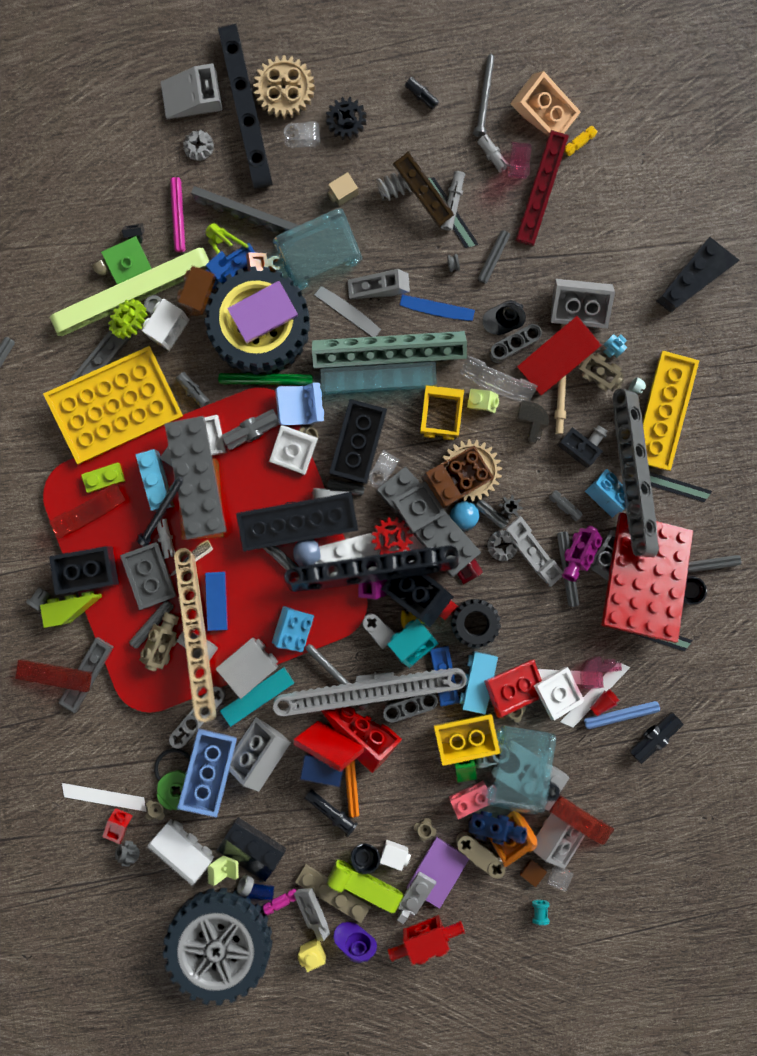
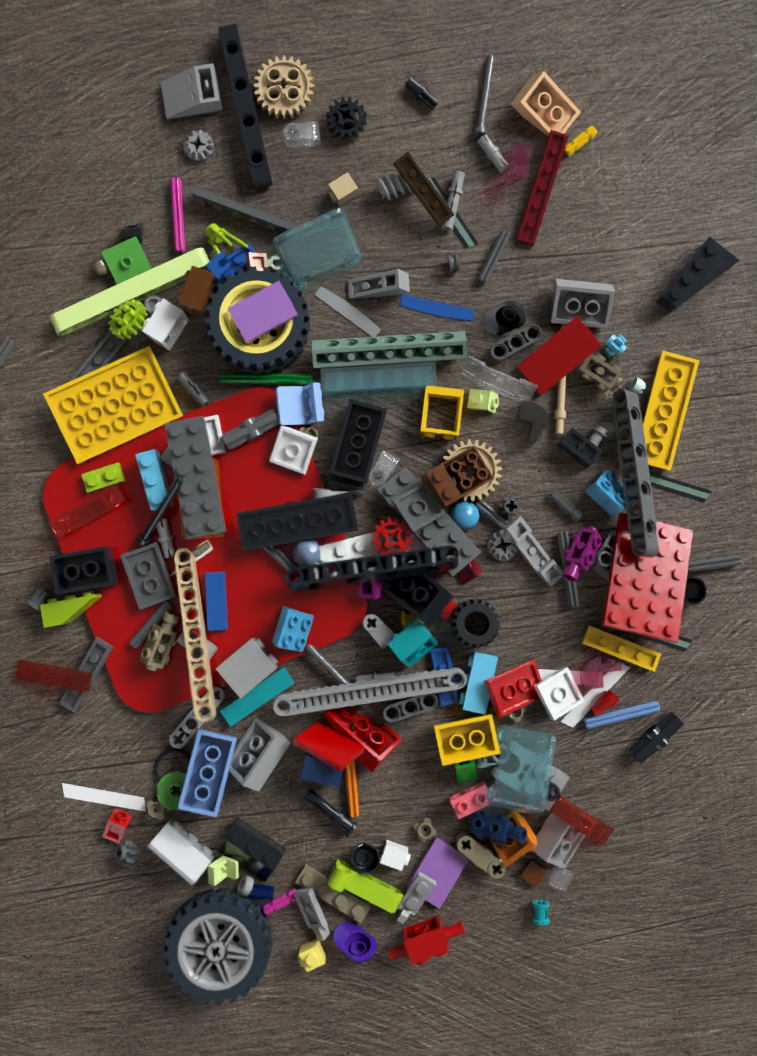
none -> yellow plate [581,625,661,672]

